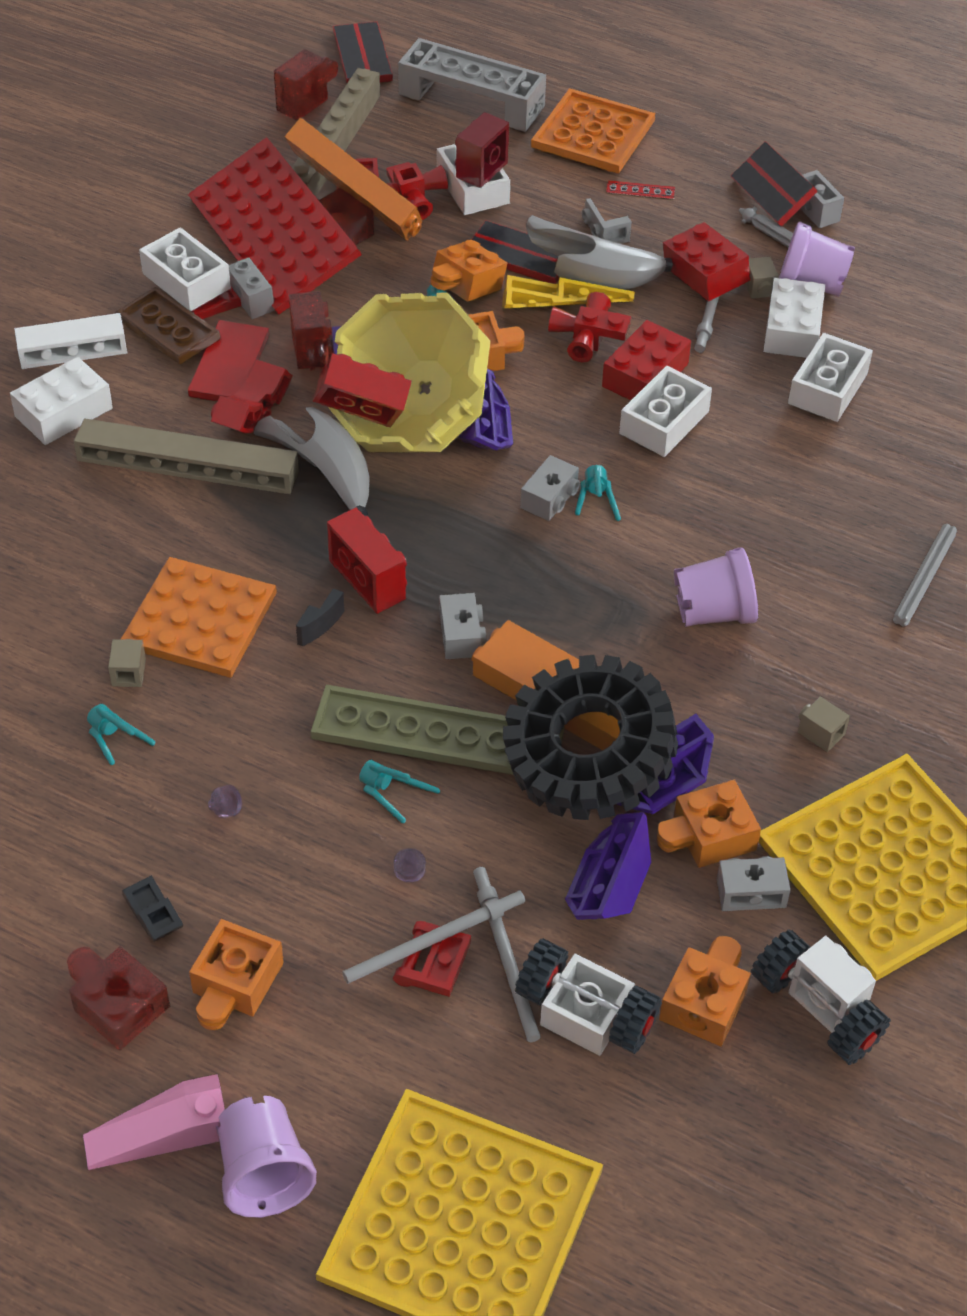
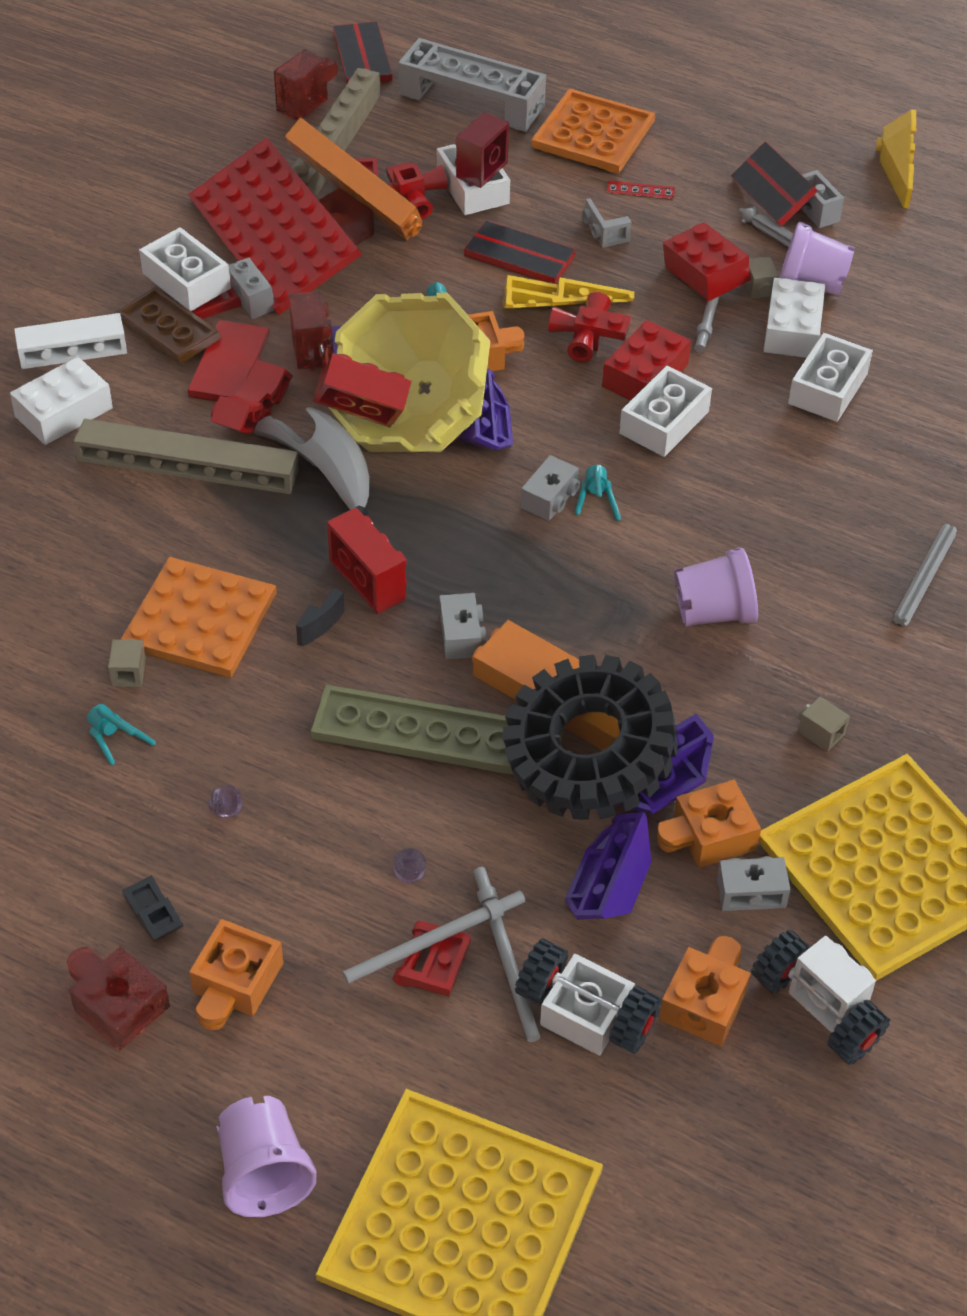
bright pink wedge [83,1074,225,1170] -> none
teal plant [359,760,440,823] -> none
orange brick [430,240,508,302] -> none
light grey piece [526,215,673,290] -> none
none -> yellow wedge [875,109,916,209]

